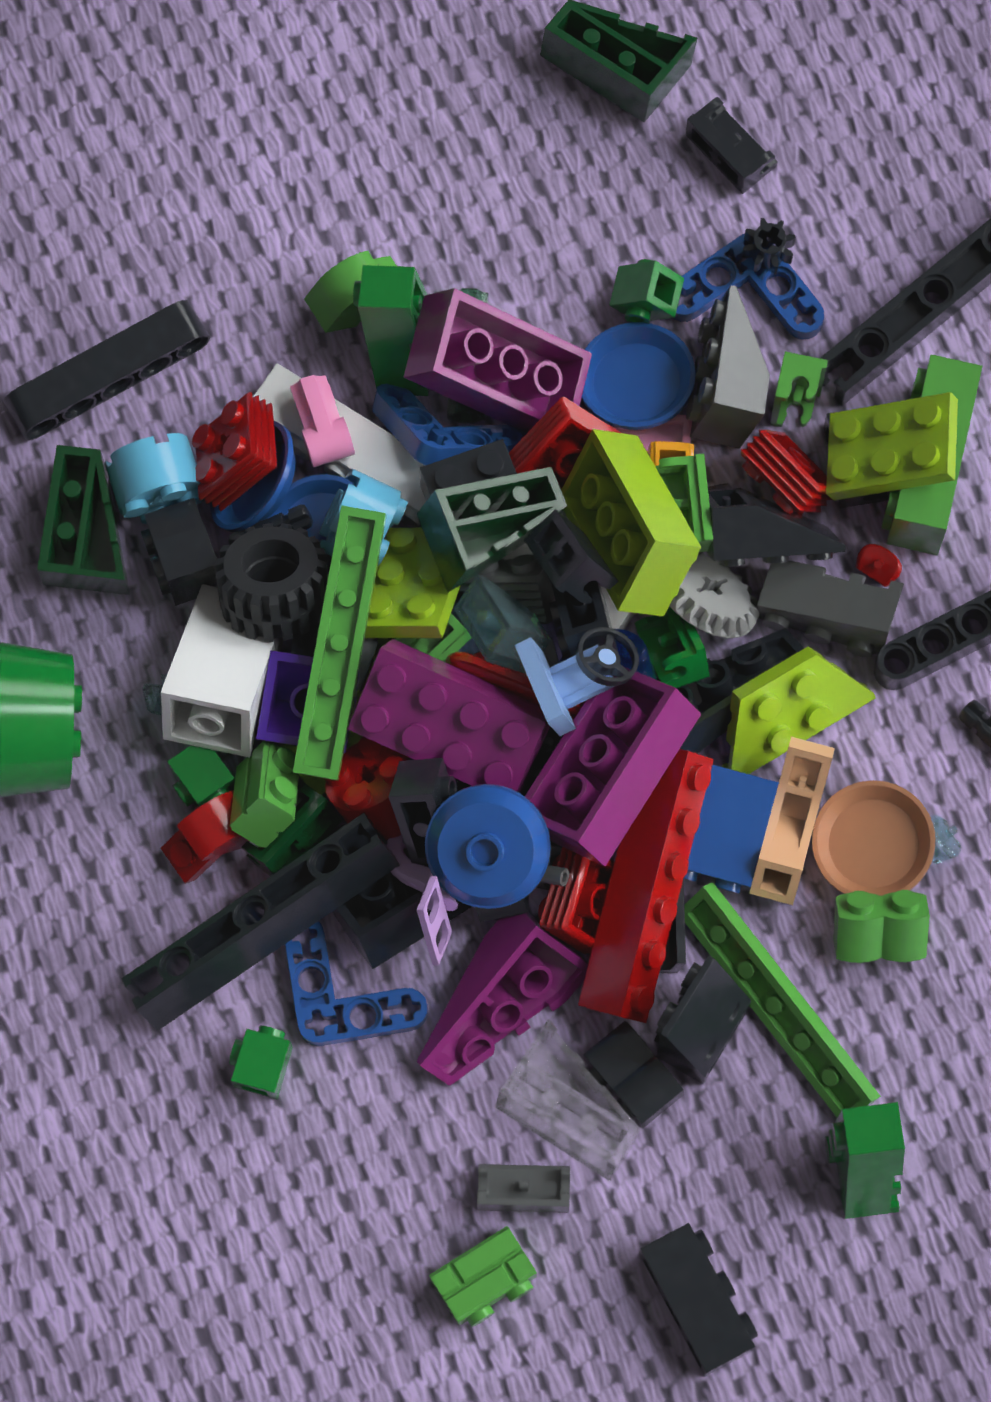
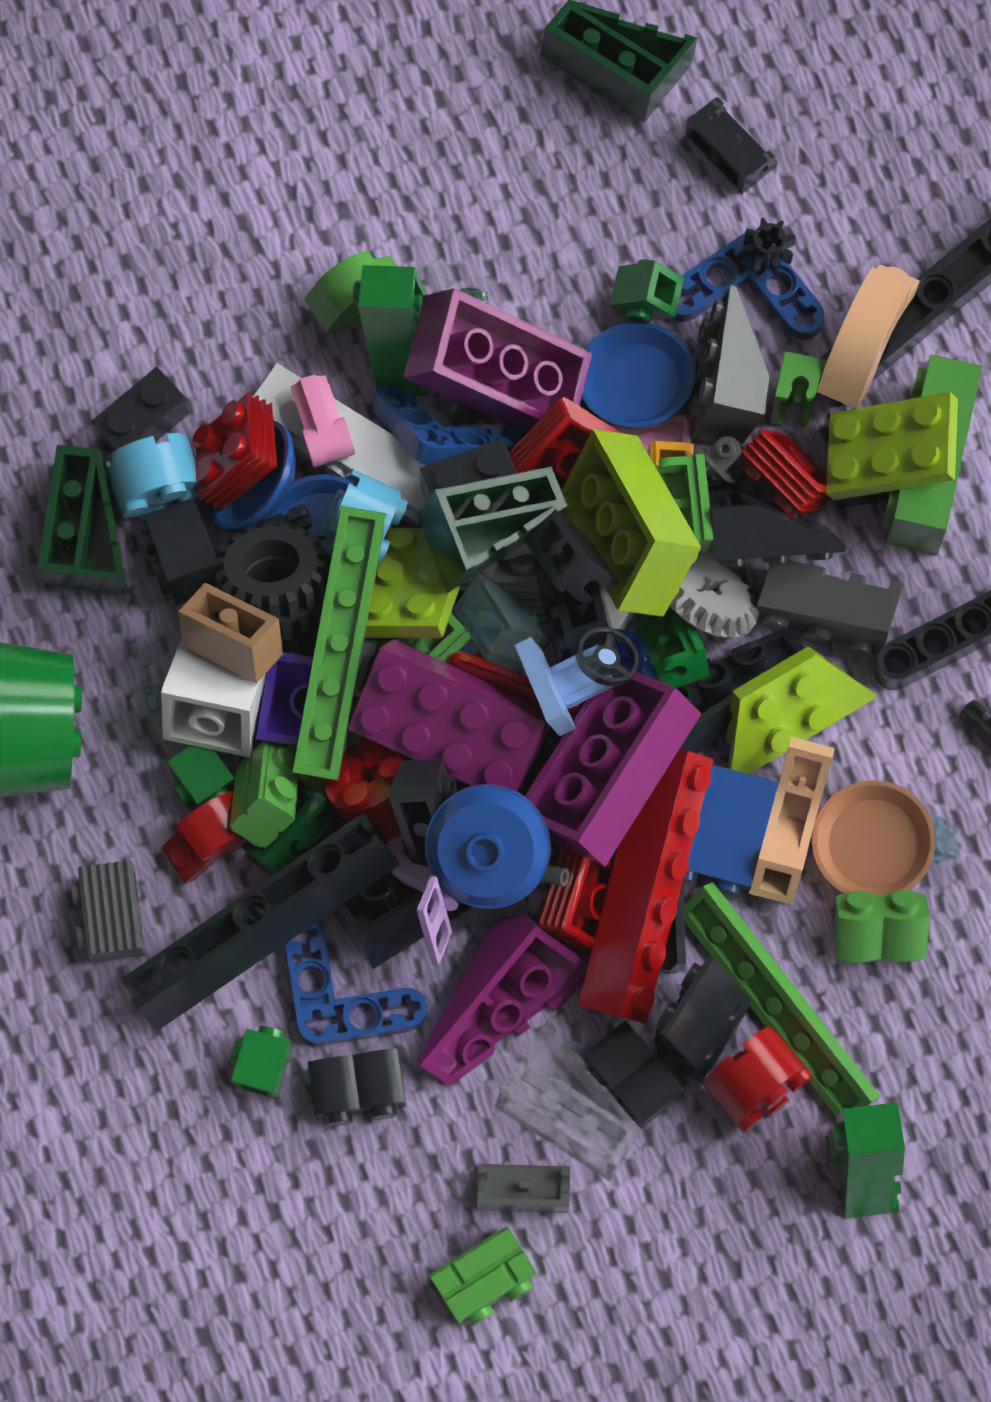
black beam [4,300,210,440] -> none
black brick [639,1223,758,1377] -> none
red piece [855,544,902,587] -> none
none -> dark grey brick [71,860,145,962]
none -> black brick [91,366,190,454]
none -> medium nougat brick [178,583,283,684]
none -> black brick [307,1048,407,1127]
none -> dark grey hinge [695,436,747,488]
none -> red brick [703,1026,814,1134]
none -> light nougat arch [817,264,919,409]

